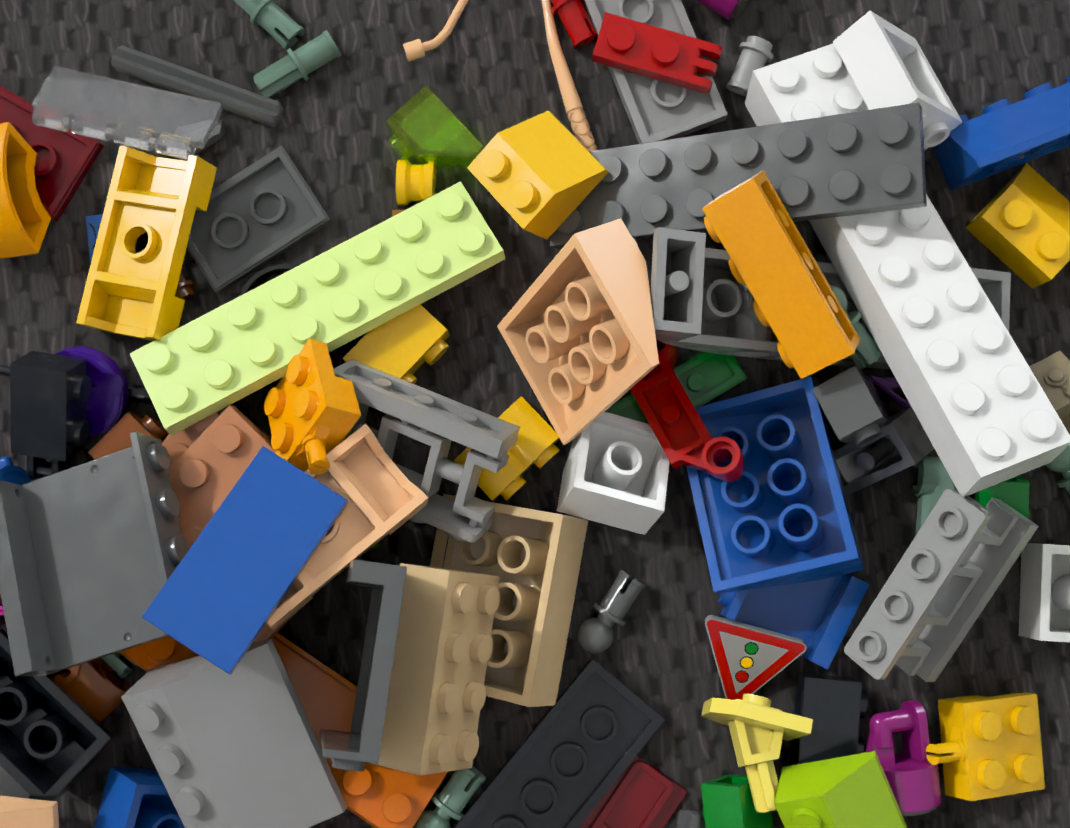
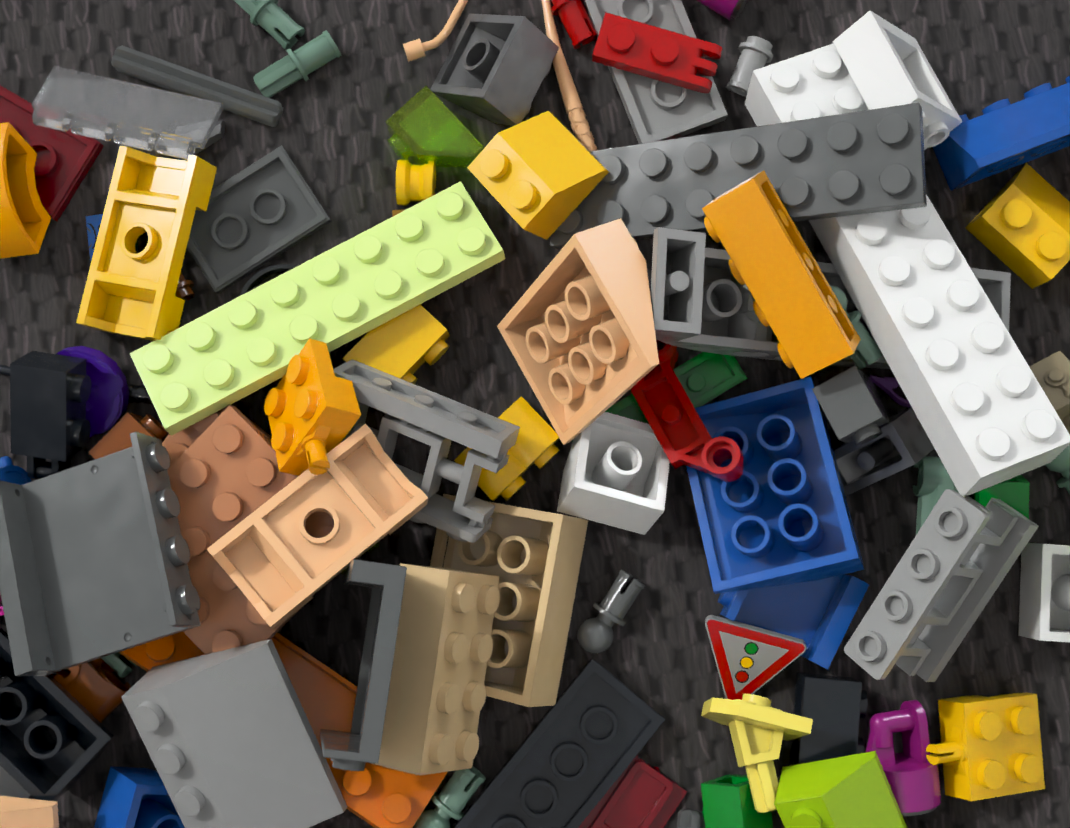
blue tile [142,446,348,675] -> none
none -> flat silver slope [430,13,559,126]

